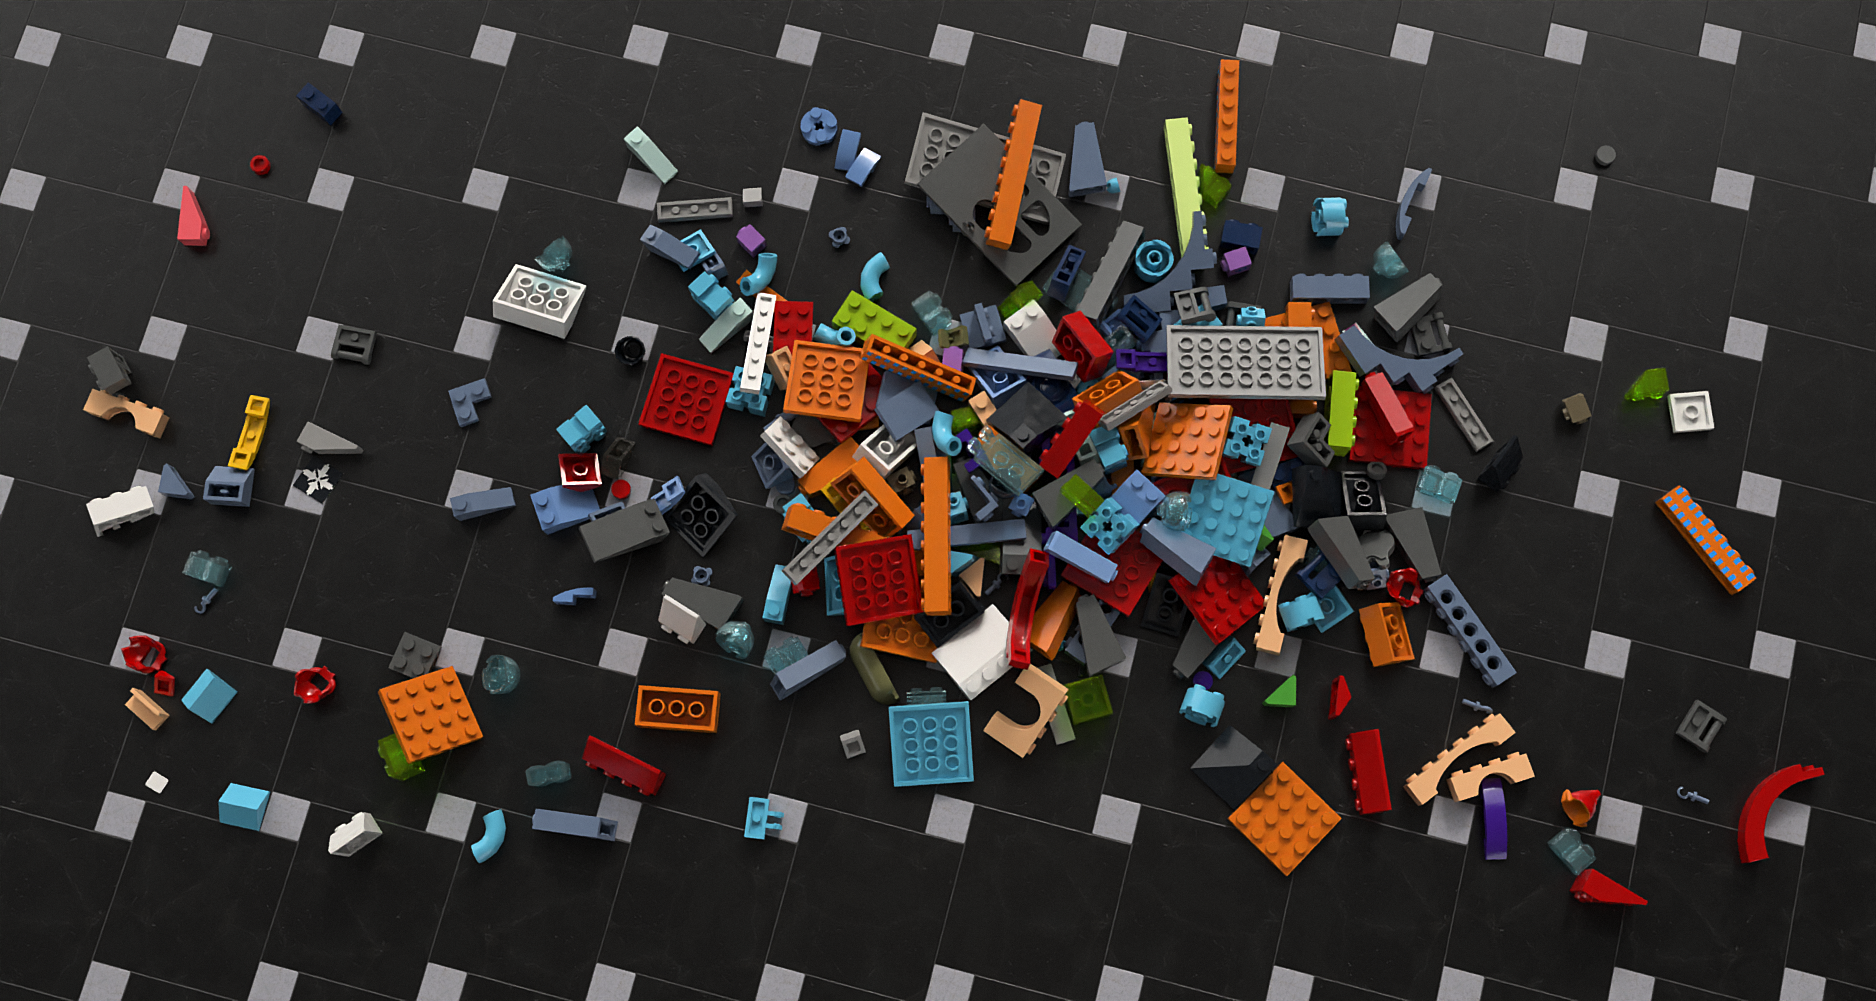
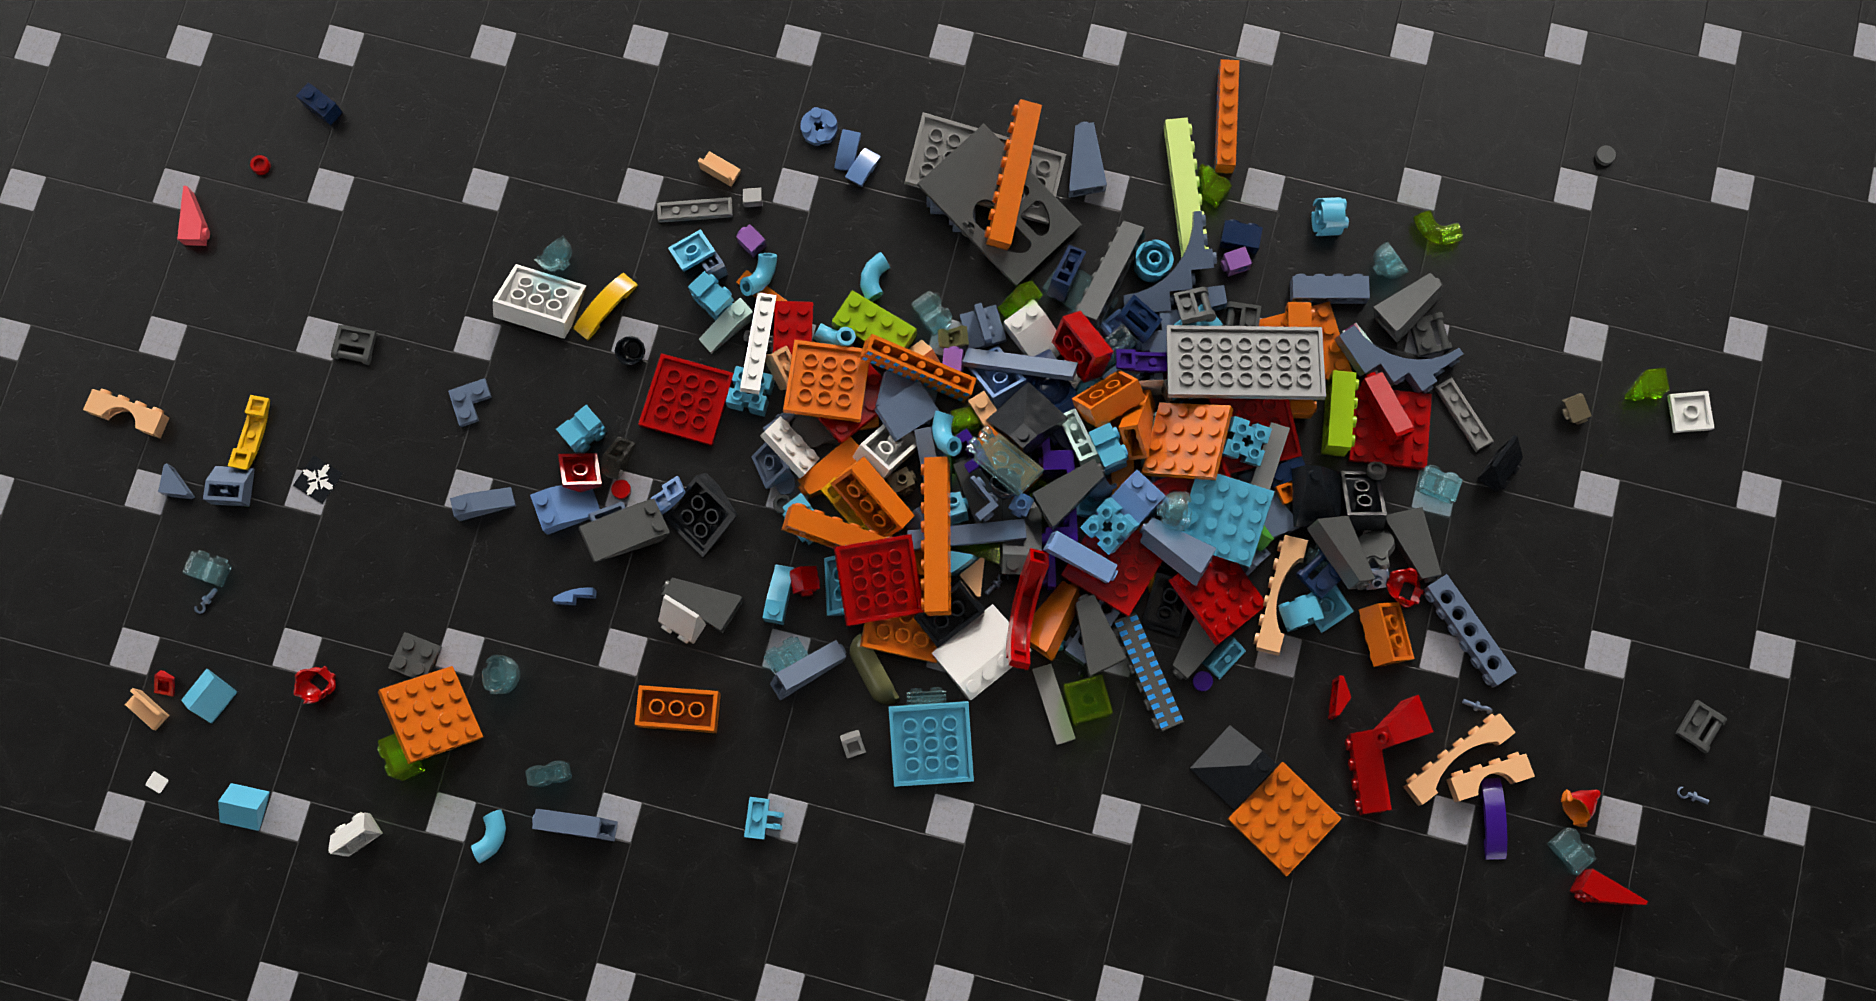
white wedge [86,486,155,537] -> none
dark grey brick [87,346,132,394] -> none
red helmet [121,635,168,674] -> none
light grey slope [297,422,364,454] -> none
red slope [582,735,666,797] -> none
light aqua slope [624,126,678,184] -> none
sand blue slope [640,225,700,269] -> none
sand blue plate [691,566,713,587] -> none
clear light blue cylinder [715,621,755,659] -> none
light grey plate [782,490,878,585] -> none
sand blue plate [829,227,850,248] -> none
light nougat arch [983,664,1069,758] -> none
red brick [1039,399,1105,479] -> none
clear neon green panel [1059,474,1104,518] -> none
light grey tile [1098,381,1173,431] -> none
medium azure hinge [1107,177,1121,194] -> none
medium azure brick [1179,684,1225,727] -> none
medium azure brick [1236,307,1266,326] -> none
bright green slope [1262,674,1296,707] -> none
dark grey brick [1287,412,1335,467] -> none
sand blue slope [1396,168,1432,241] -> none
orange brick [1655,485,1756,595] -> none
red arch [1738,764,1825,863] -> none
none -> yellow slope [573,273,638,341]
none -> light nougat panel [698,151,741,187]
none -> dark grey brick [1111,612,1184,733]
none -> red slope [1372,695,1433,750]
none -> clear neon green cylinder [1413,210,1463,245]

